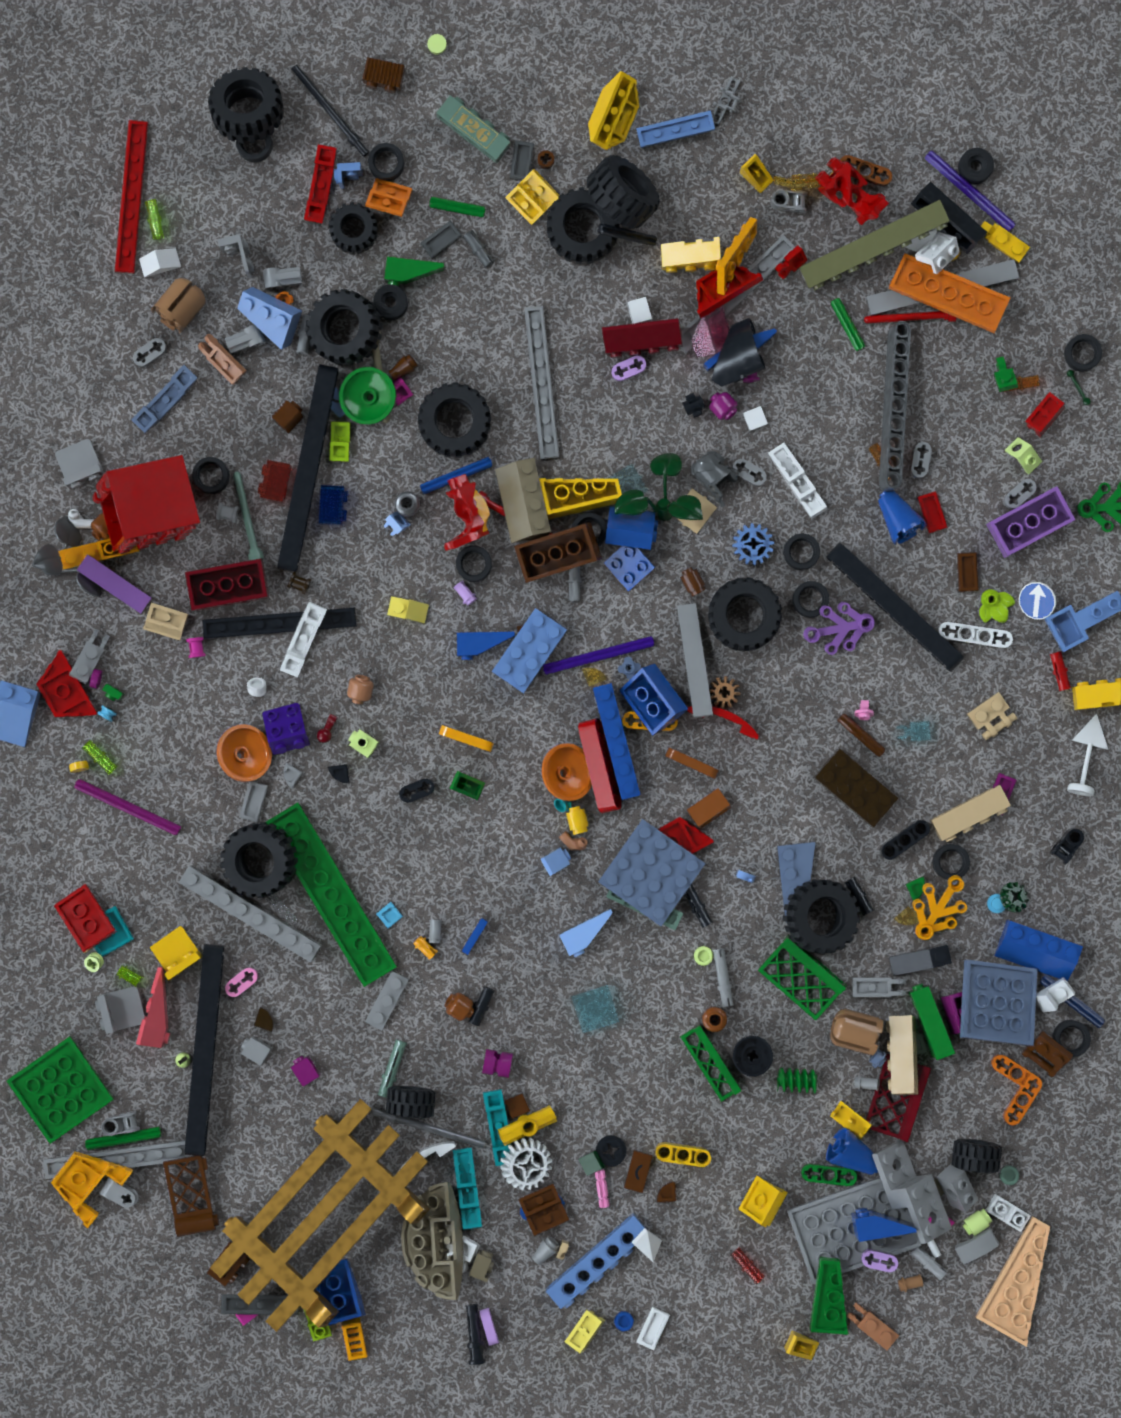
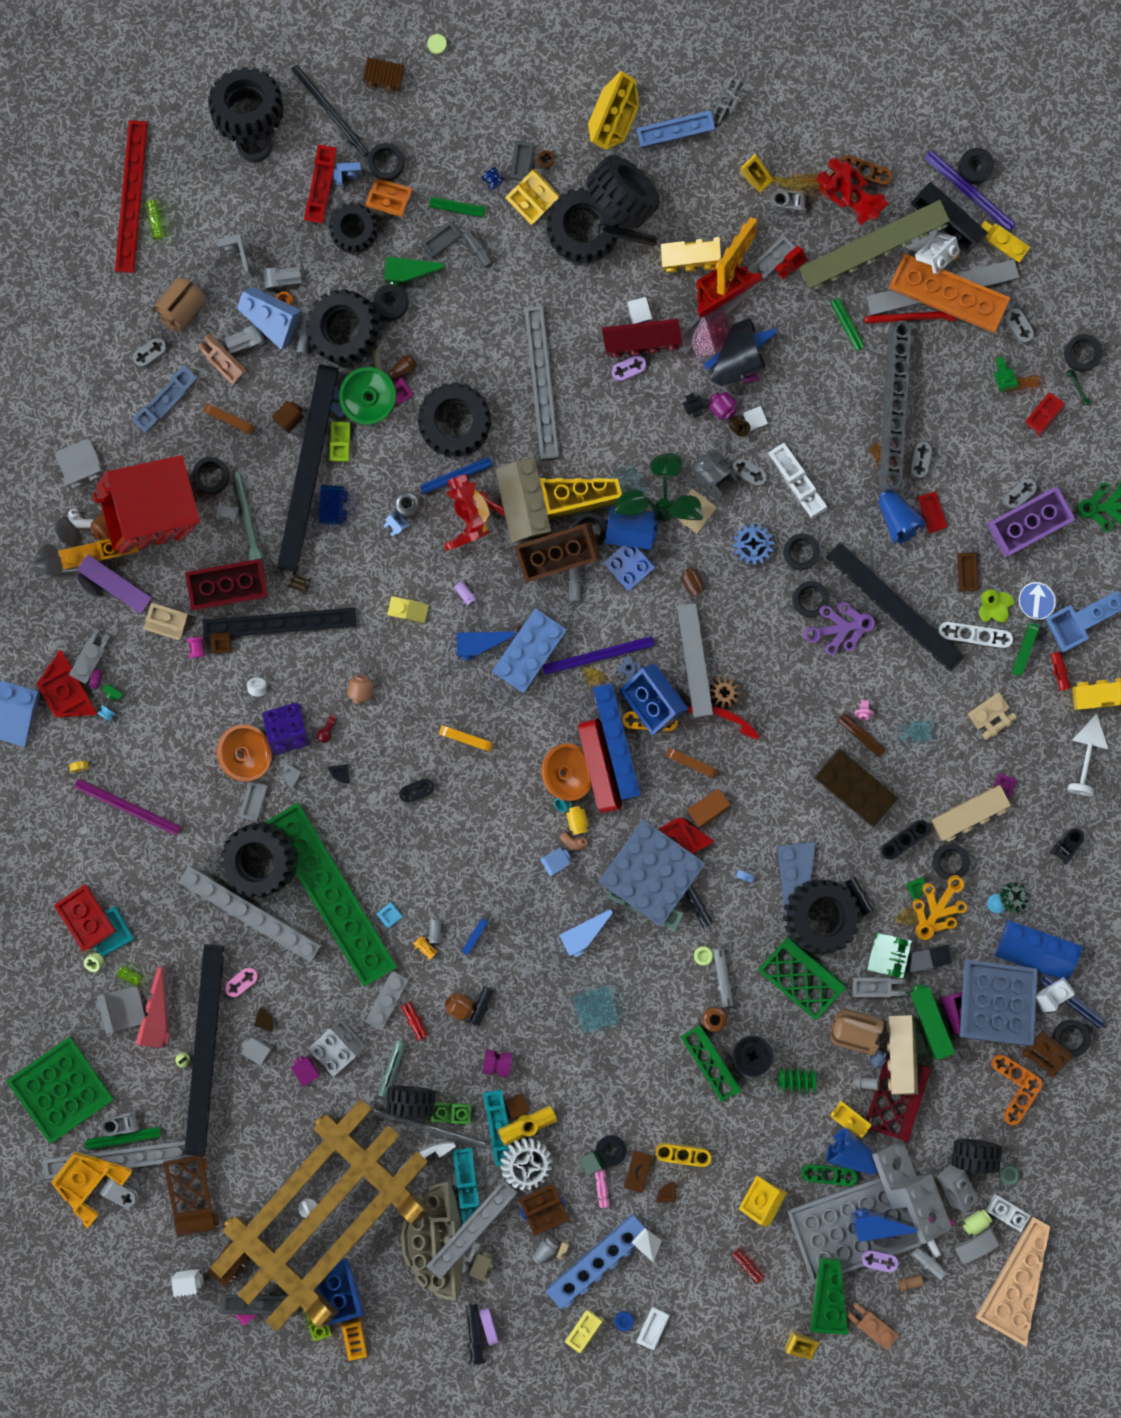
clear neon green pin [82,740,118,775] -> none
white slope [139,248,181,277] -> none
yellow bracket [150,926,203,980] -> none
clear red brick [258,460,292,504] -> none
white slope [280,602,327,677] -> none
yellowish green brick [348,729,379,758] -> none
sand green brick [436,95,511,164] -> none
green slope [450,771,485,800] -> none
black tyre [456,545,492,582] -> none
black tyre [708,577,782,652] -> none
yellowish green bracket [1005,437,1042,474] -> none
none -> white brick [171,1269,204,1297]
none -> dark orange beam [202,403,256,436]
none -> reddish brown tile [210,632,232,654]
none -> white tile [298,1198,317,1218]
none -> light grey bracket [308,1018,366,1076]
none -> red pin [400,1001,428,1041]
none -> light grey tile [426,1180,518,1280]
none -> bright green slope [429,1102,471,1124]
none -> clear blue wheel [481,167,505,191]
none -> dark brown bush [729,415,751,437]
none -> hinge [867,932,912,979]
none -> light grey beam [1005,309,1034,343]
none -> green beam [1011,621,1039,677]

